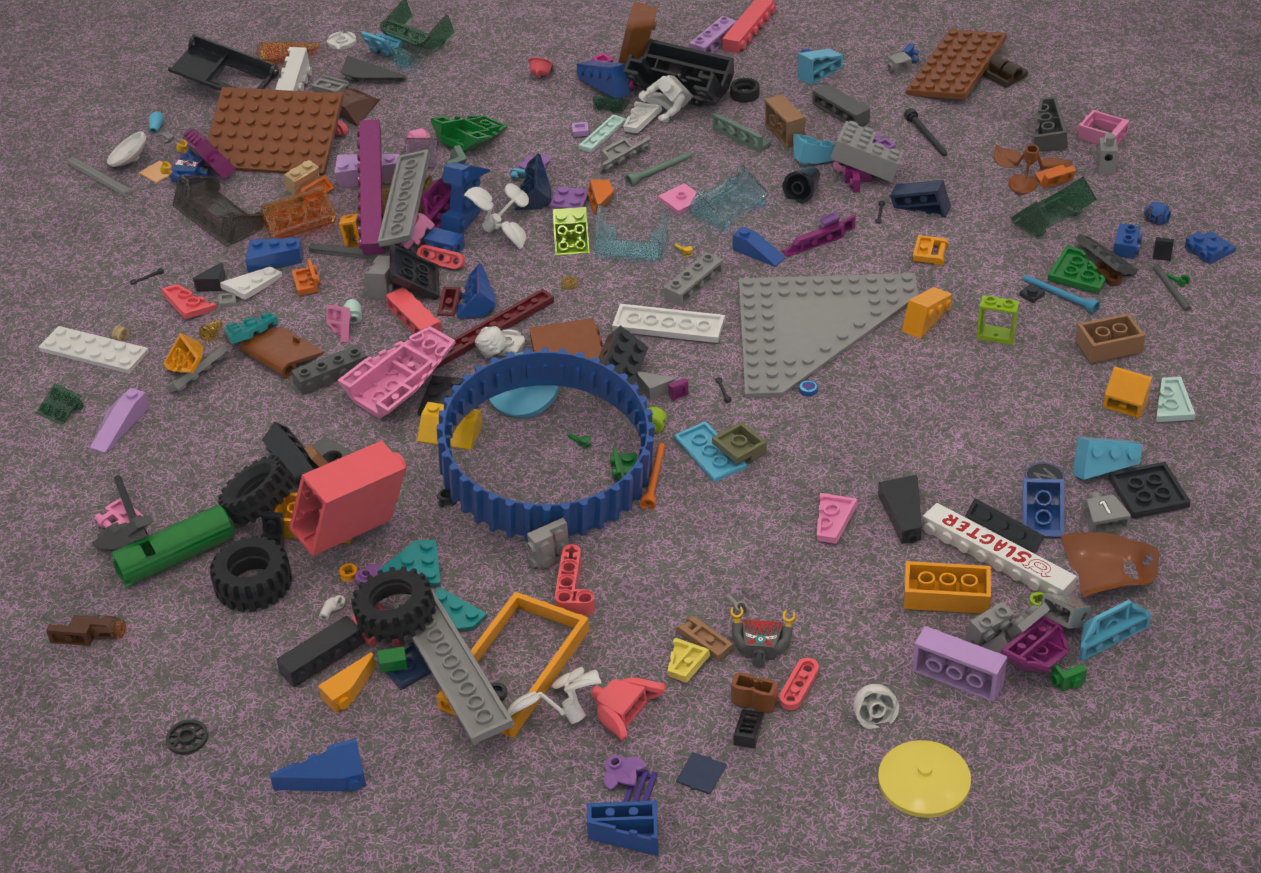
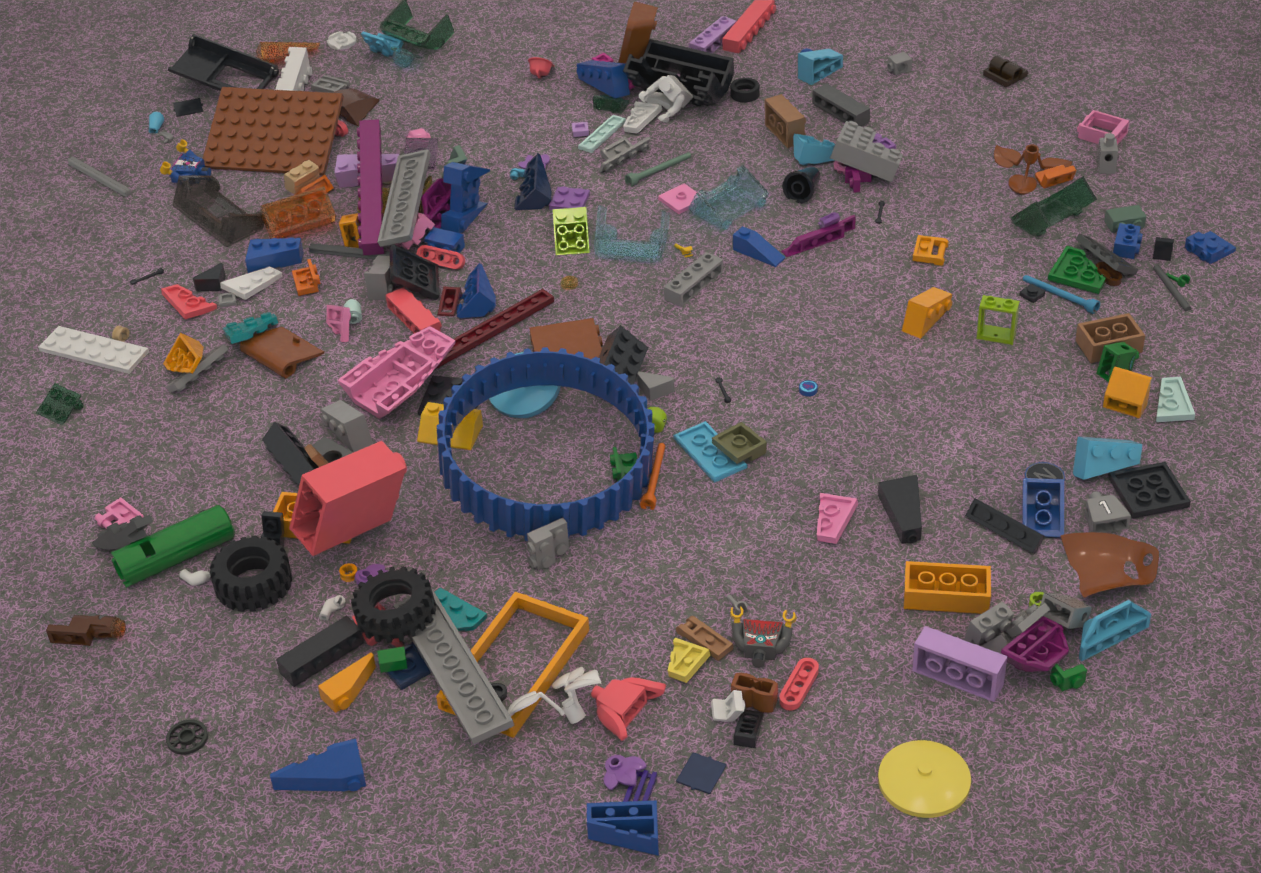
lavender wedge [90,388,150,454] -> none
white dish [107,131,146,167] -> none
black piece [114,475,148,535] -> none
light nougat piece [139,161,169,184] -> none
magenta arch [182,128,236,179] -> none
clear yellow cone [199,319,223,341] -> none
black tyre [218,455,295,525] -> none
dark grey brick [291,344,367,395] -> none
dark grey wedge [341,56,406,81] -> none
teal plate [377,539,441,588] -> none
green wedge [431,115,508,153] -> none
black plate [436,489,457,507] -> none
white plant [464,184,529,249] -> none
white hair [475,326,508,358] -> none
white tile [498,329,525,356] -> none
coral beam [555,544,595,616] -> none
green hand [568,434,592,449] -> none
orange slope [587,180,614,215] -> none
white plate [612,304,725,343] -> none
magenta tile [668,378,689,400] -> none
sand green fence [713,113,771,152] -> none
light grey plate [739,273,918,398] -> none
white cylinder [853,684,899,729] -> none
dark blue wedge [890,180,951,218] -> none
blue tile [903,44,920,63] -> none
black piece [904,108,947,156] -> none
dark orange plate [906,29,1007,100] -> none
white brick [922,503,1077,595] -> none
dark grey wedge [1034,96,1068,152] -> none
blue head [1144,201,1171,225] -> none
none -> black piece [173,98,203,117]
none -> white arm [179,569,210,586]
none -> light grey wedge [321,400,373,452]
none -> white bracket [711,690,745,722]
none -> green torso [1096,342,1139,382]
none -> sand green brick [1104,205,1146,233]

